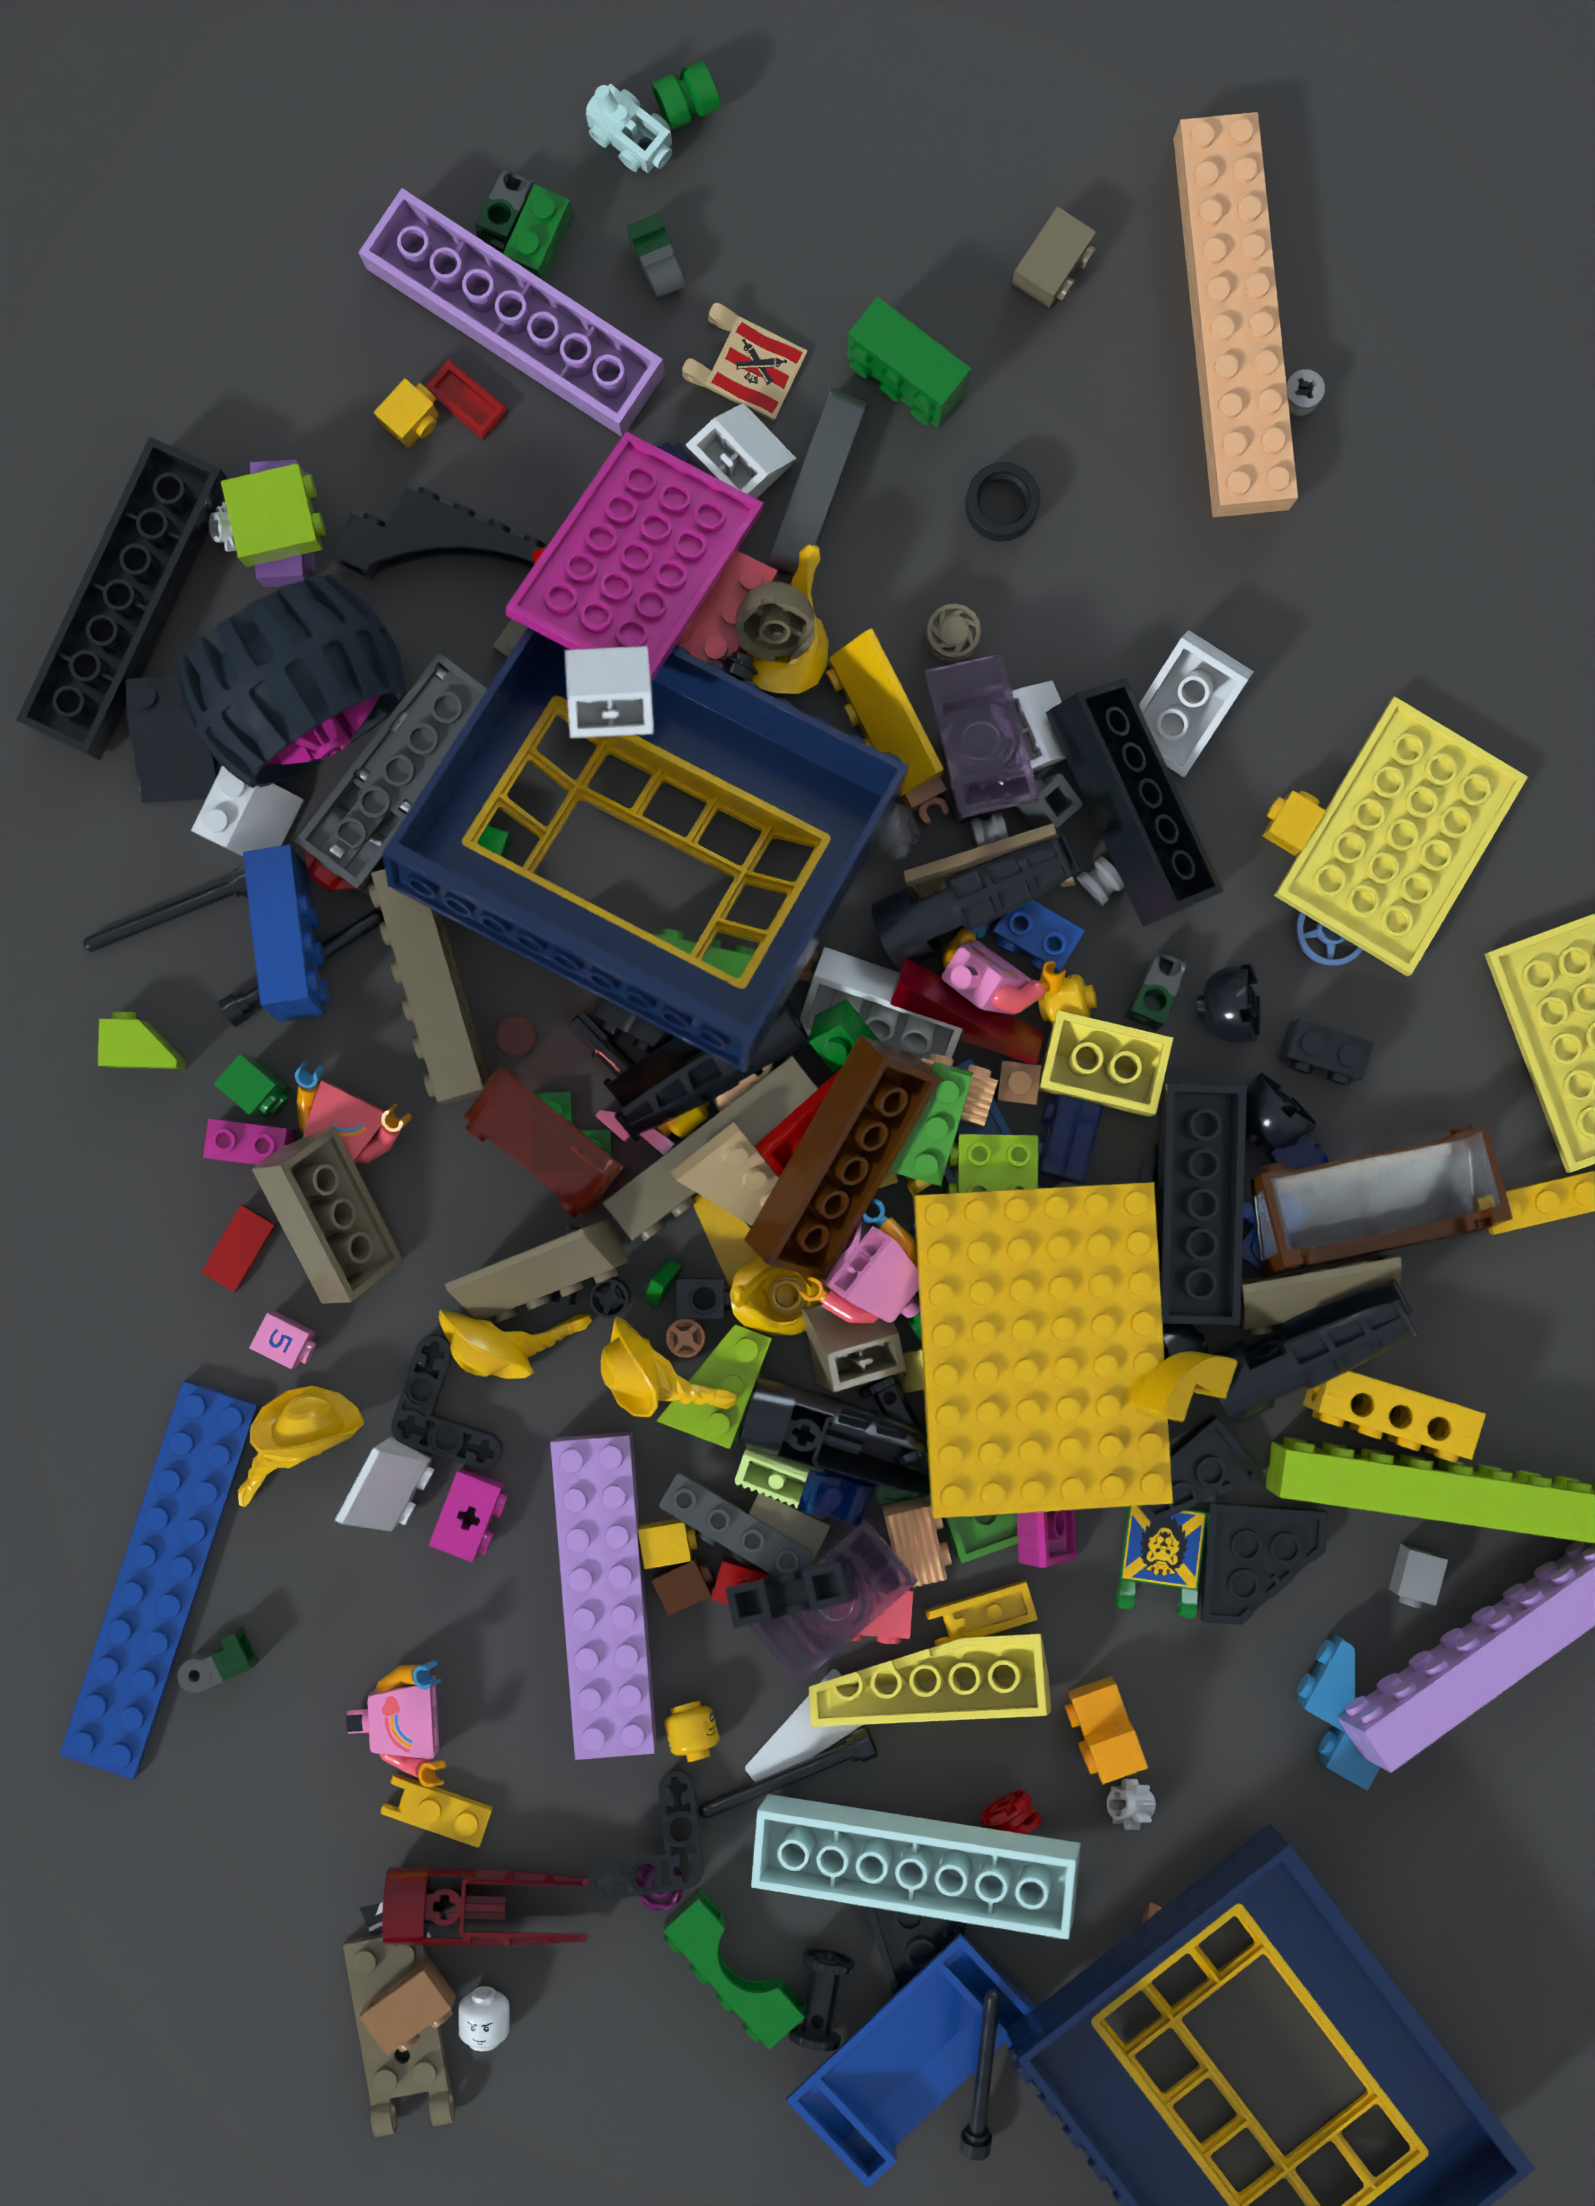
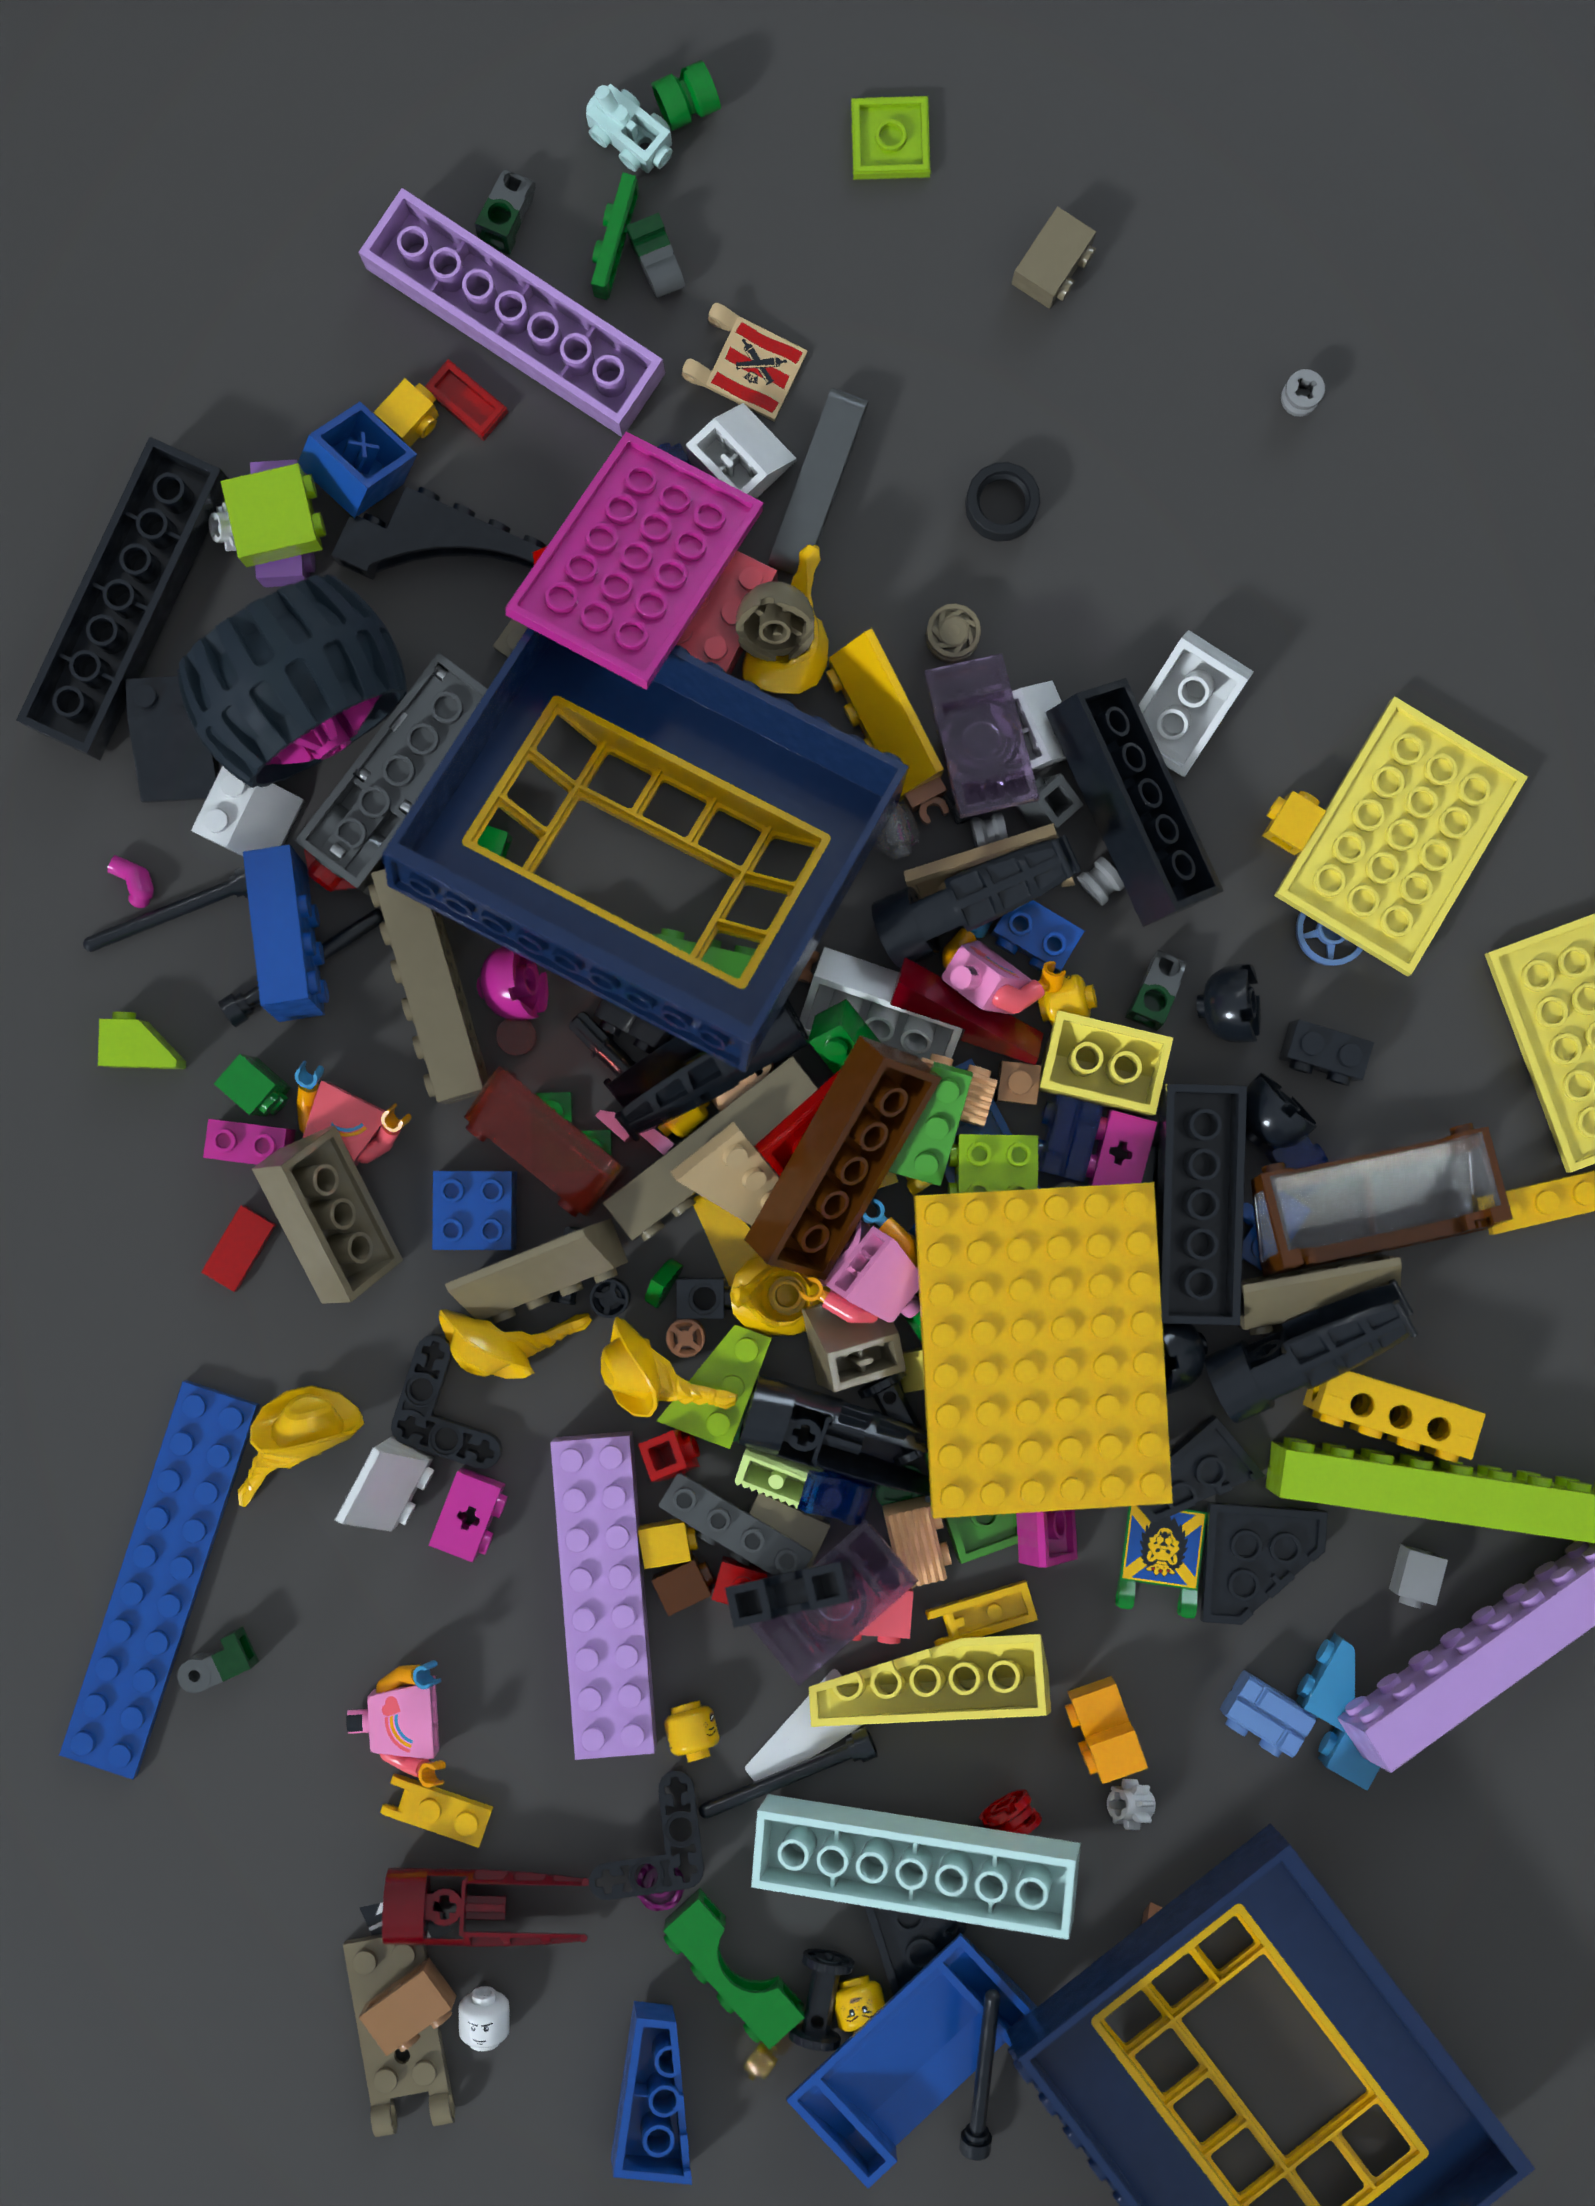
bright pink brick [249,1311,317,1369] -> none
green brick [503,184,574,281] -> none
white slope [565,646,653,738] -> none
black plate [721,652,758,682] -> none
green brick [847,296,971,429] -> none
yellow brick [1133,1351,1238,1422] -> none
light nougat brick [1173,112,1298,518] -> none
none -> dark pink arm [107,855,154,908]
none -> blue brick [298,402,417,518]
none -> blue brick [432,1171,517,1250]
none -> dark pink cylinder [477,946,549,1021]
none -> green plate [591,172,639,300]
none -> blue wedge [611,2001,692,2185]
none -> red brick [638,1430,700,1482]
none -> clear yellow plate [743,2042,778,2082]
none -> yellow head [834,1975,885,2033]
none -> lime tile [851,96,931,180]
none -> dark pink brick [1084,1110,1157,1186]
none -> medium blue brick [1220,1670,1317,1758]

